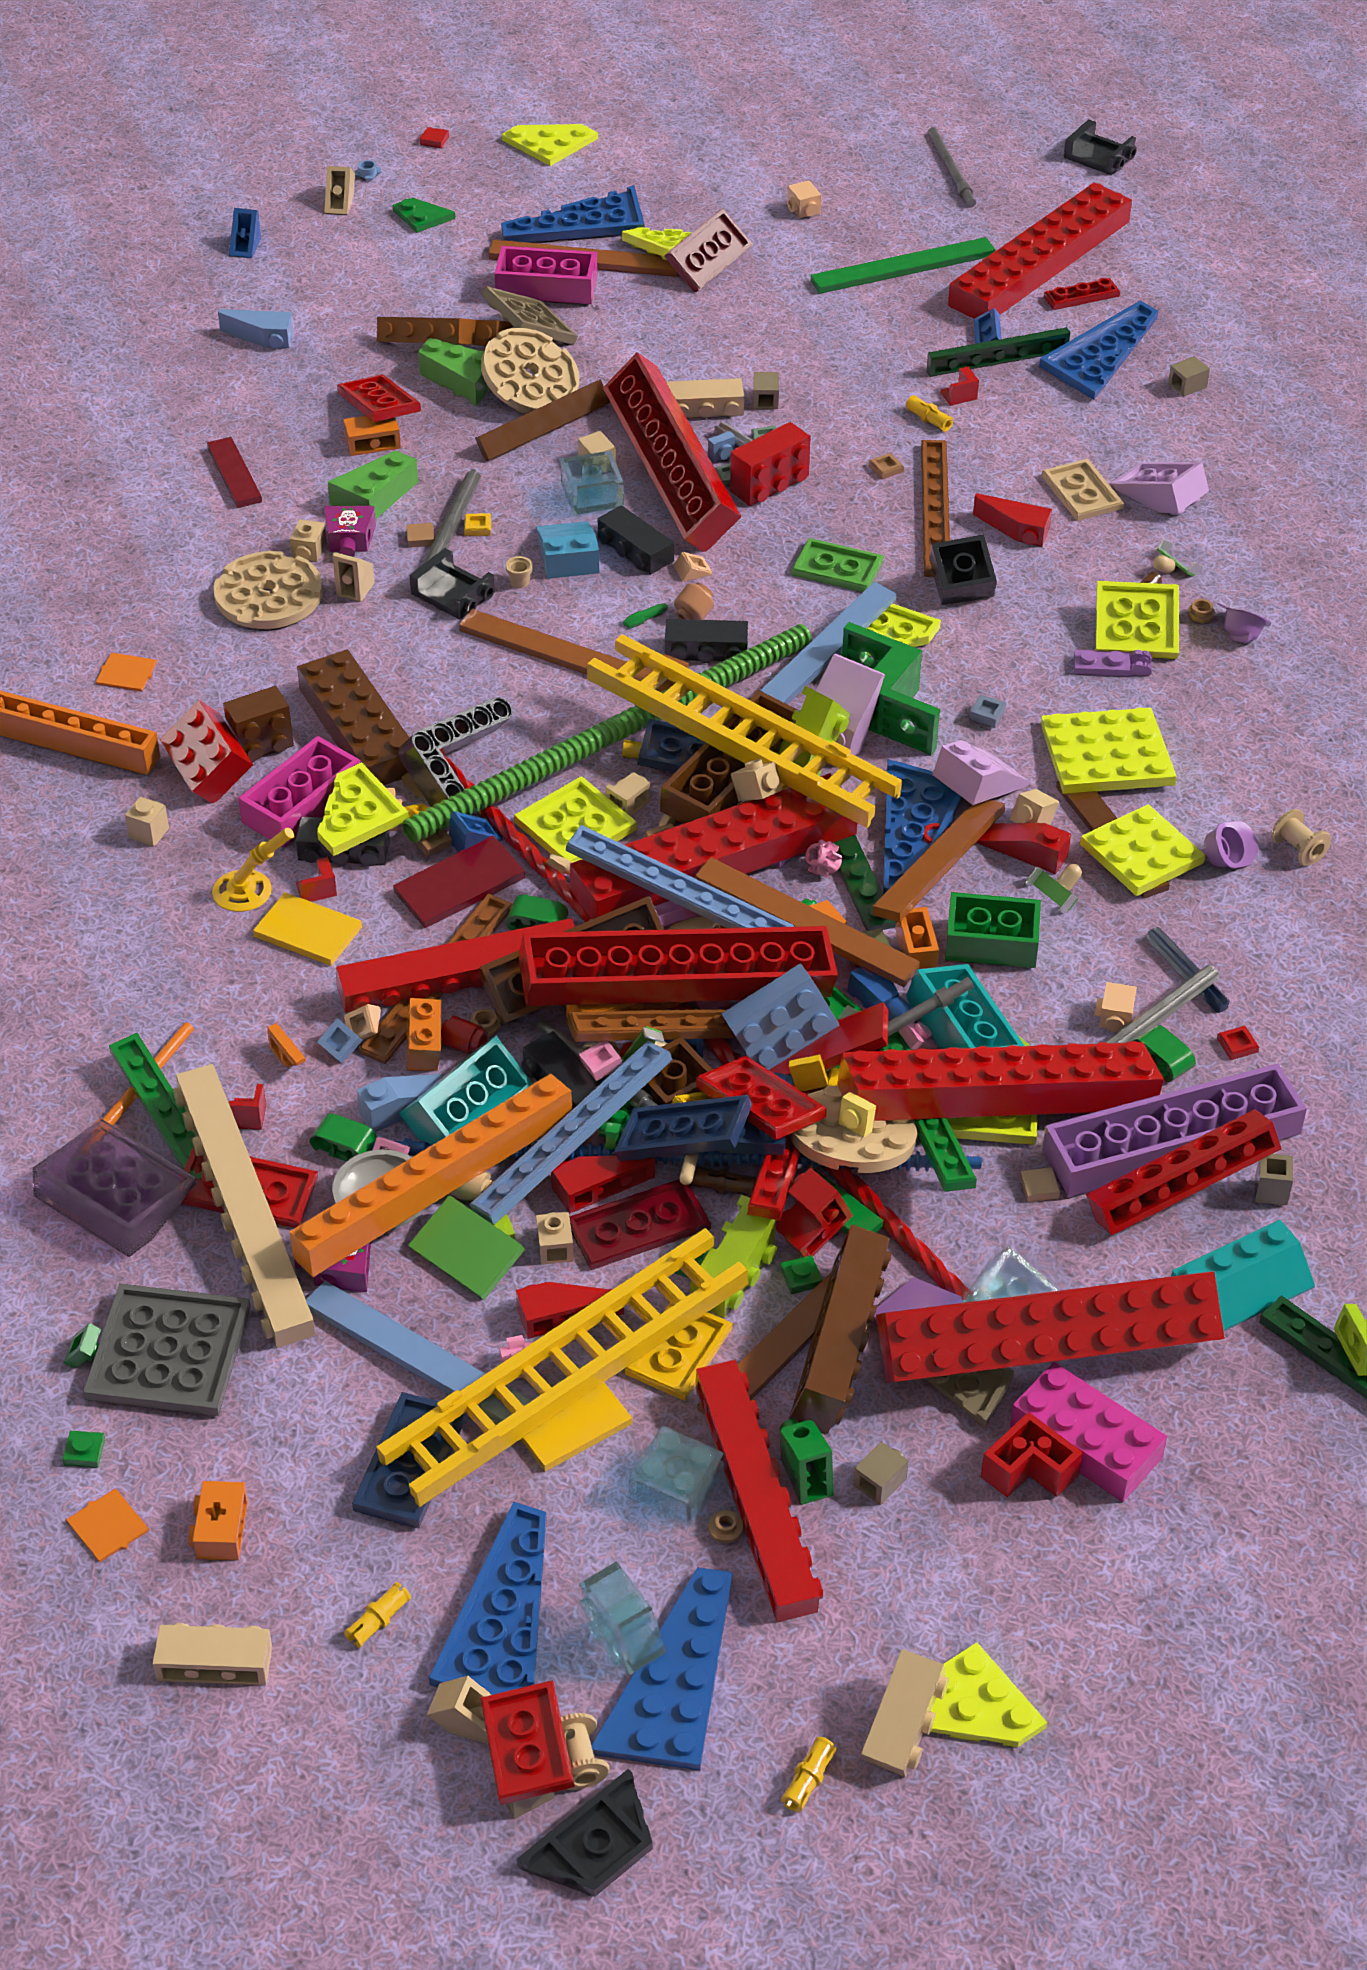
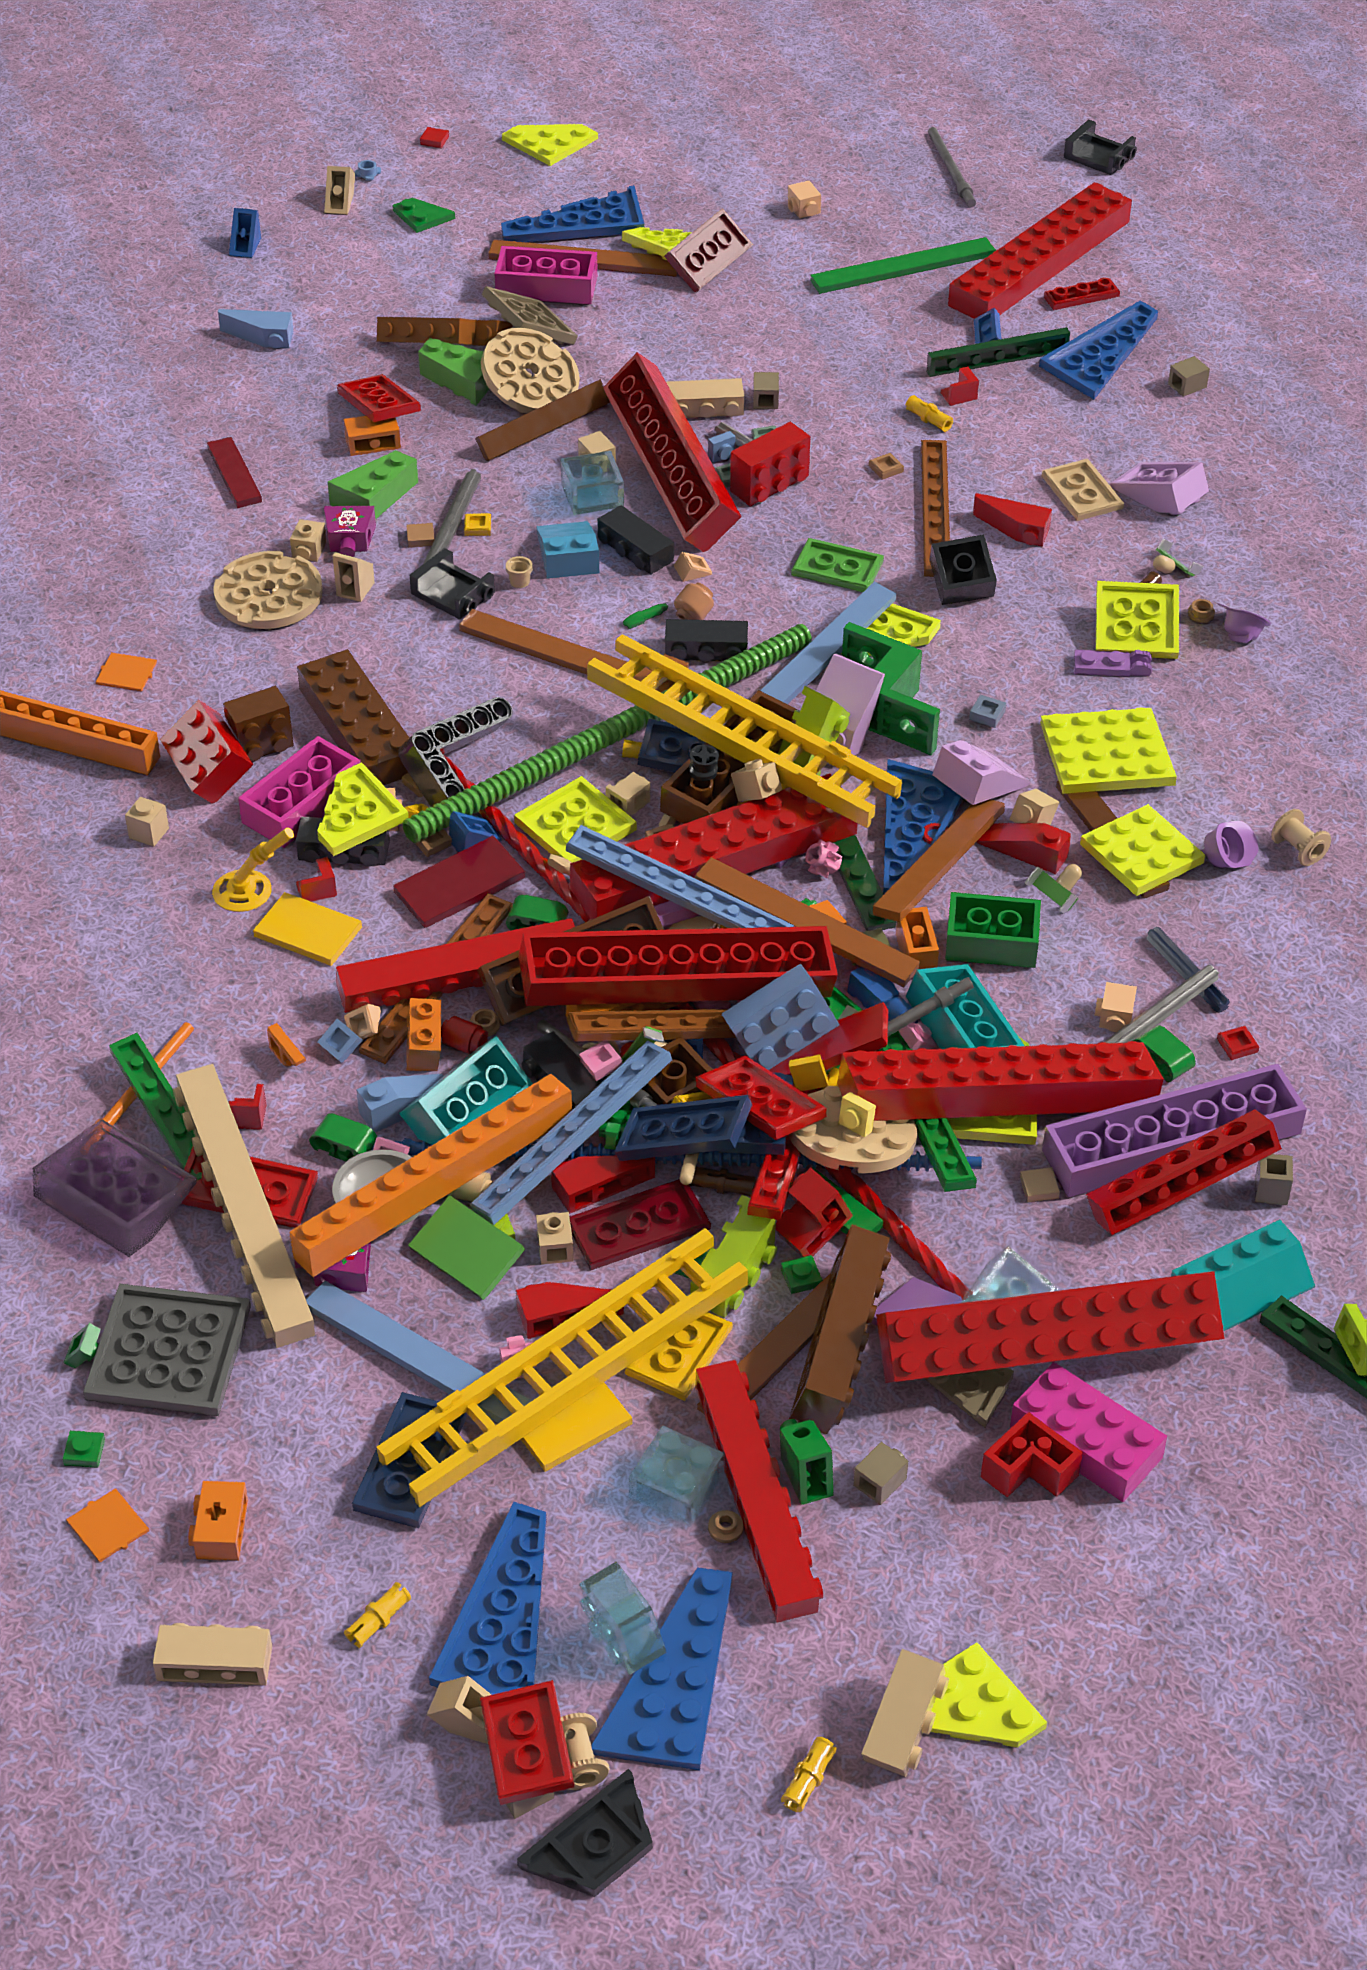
none -> black wheel [689,744,719,782]

